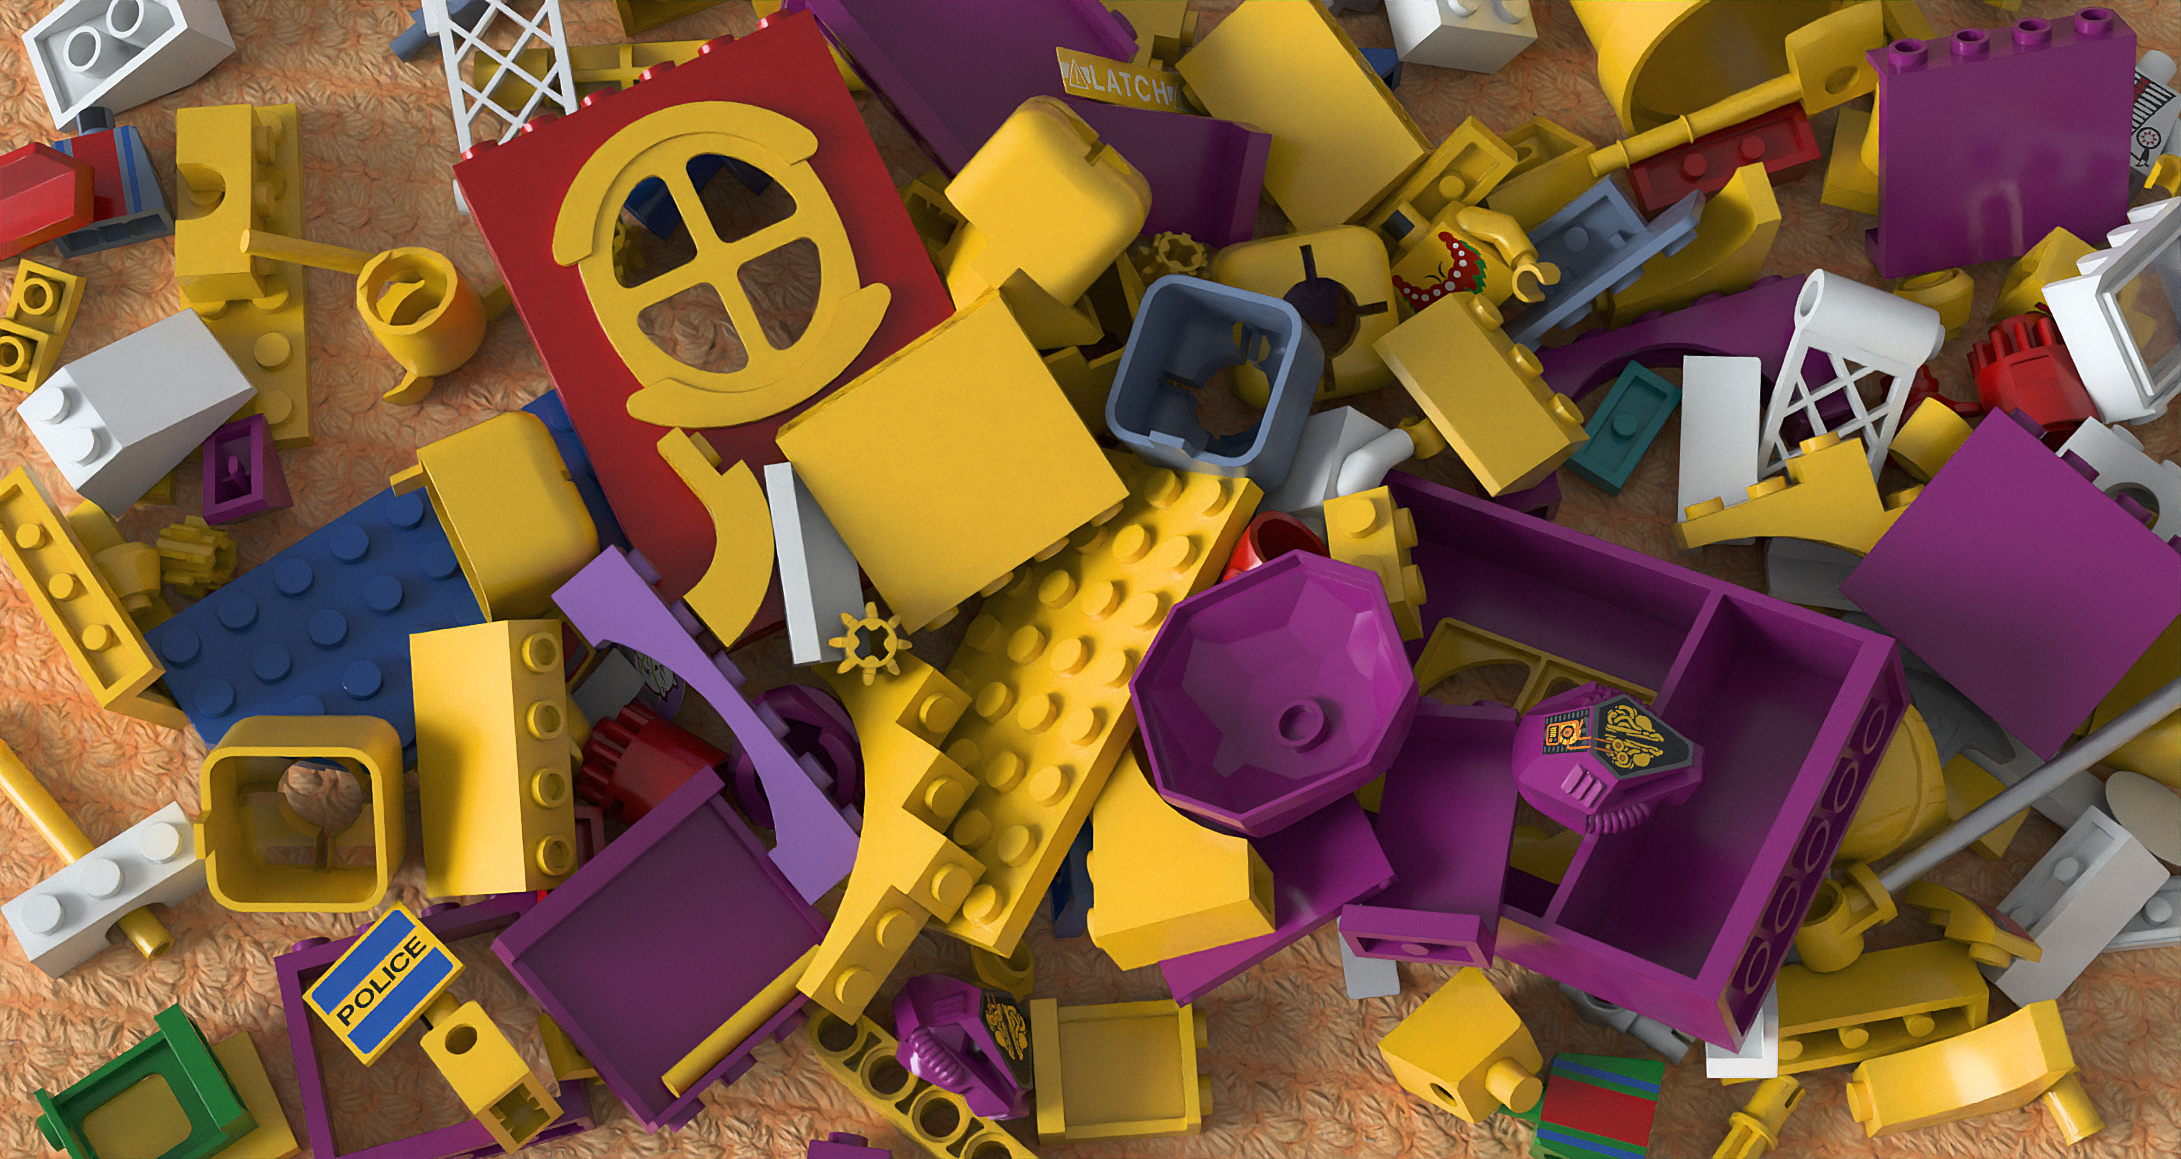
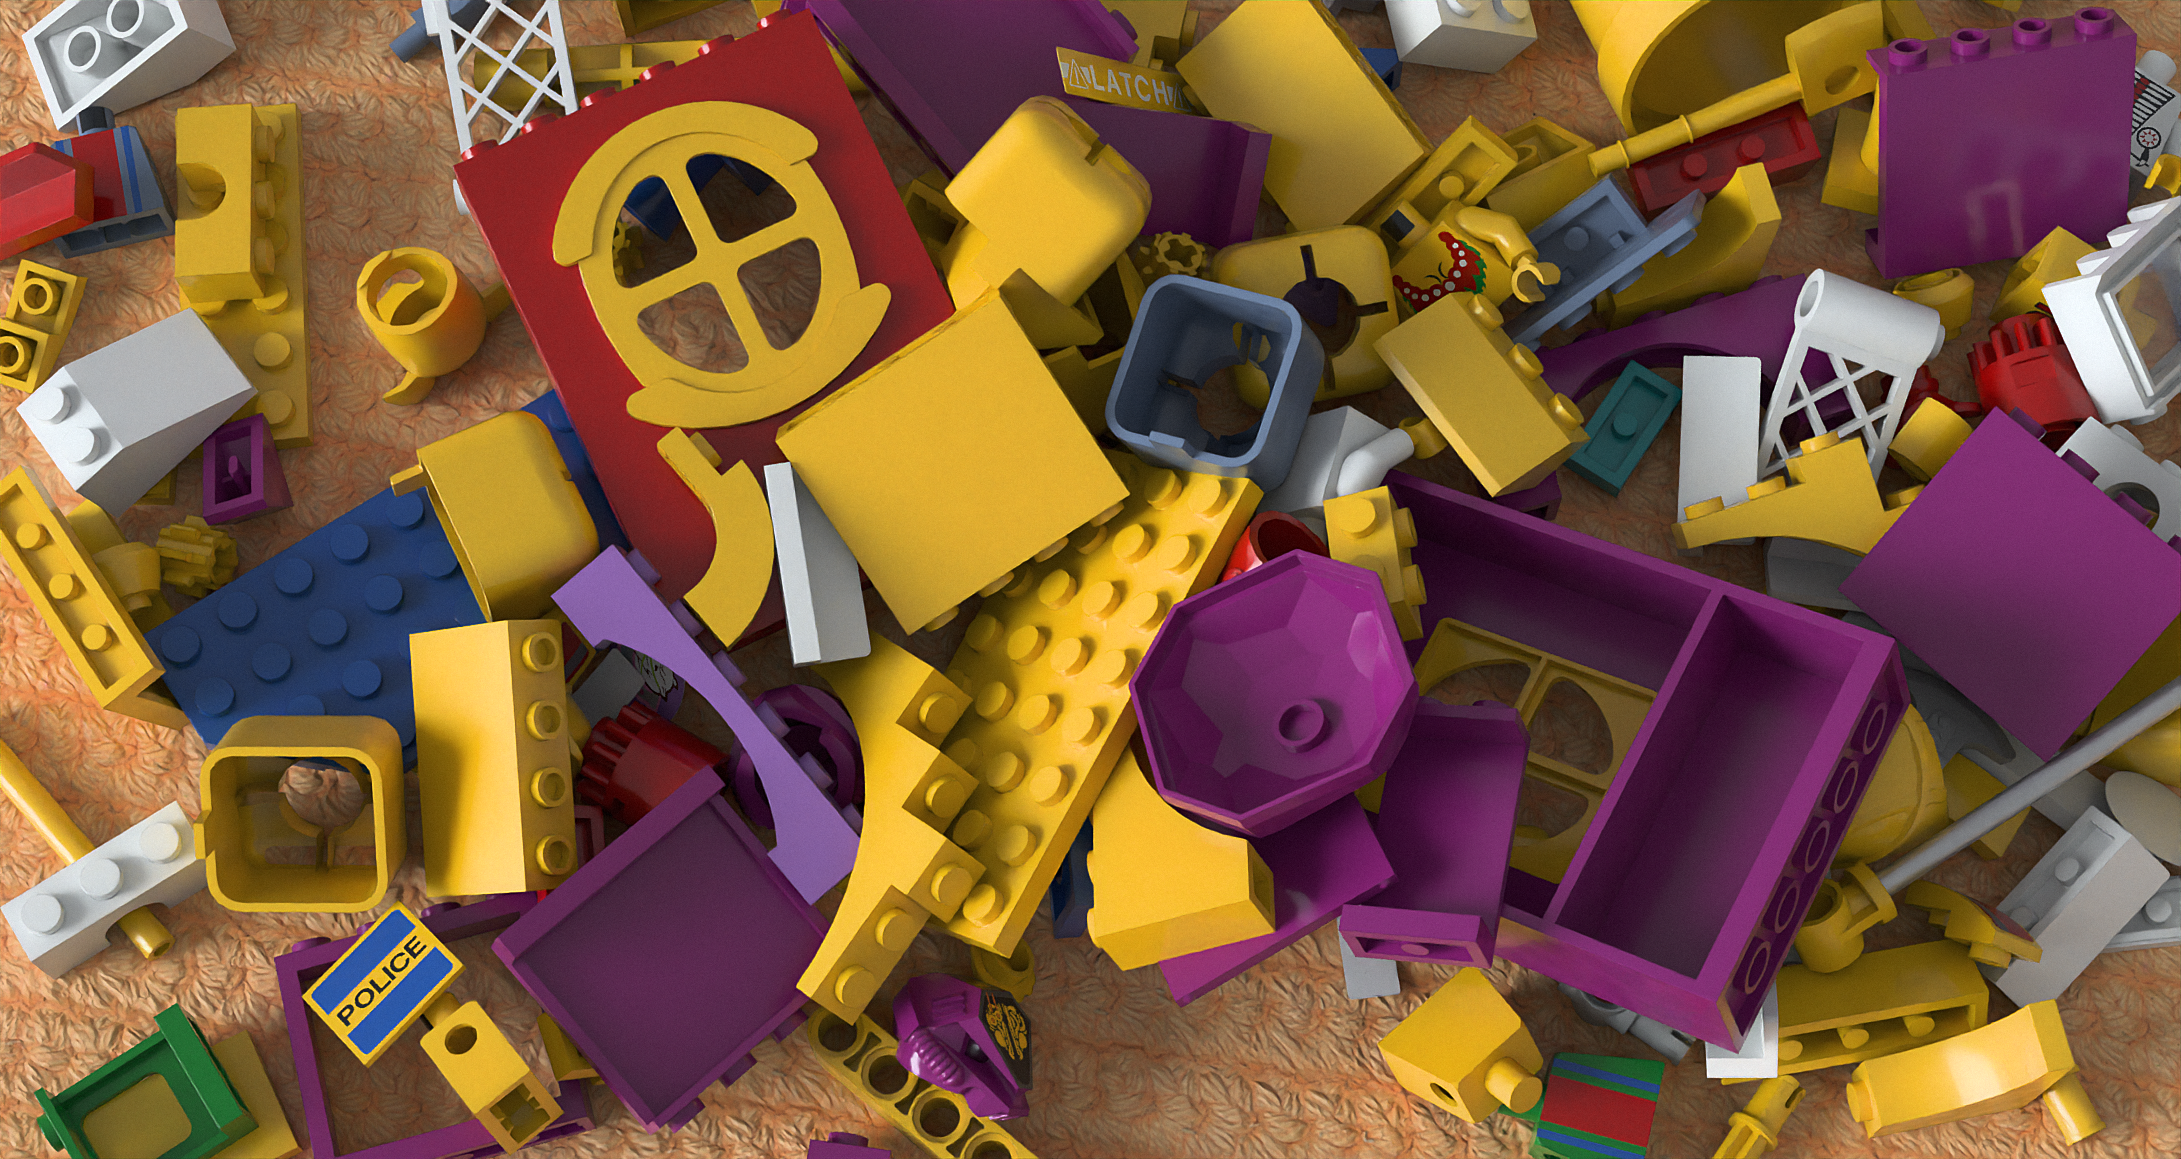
yellow bar [240,229,423,284] -> none
yellow bar [661,944,820,1098] -> none
yellow gear [826,602,912,686] -> none
yellow panel [1030,998,1213,1146] -> none
magenta helmet [1511,680,1706,836] -> none

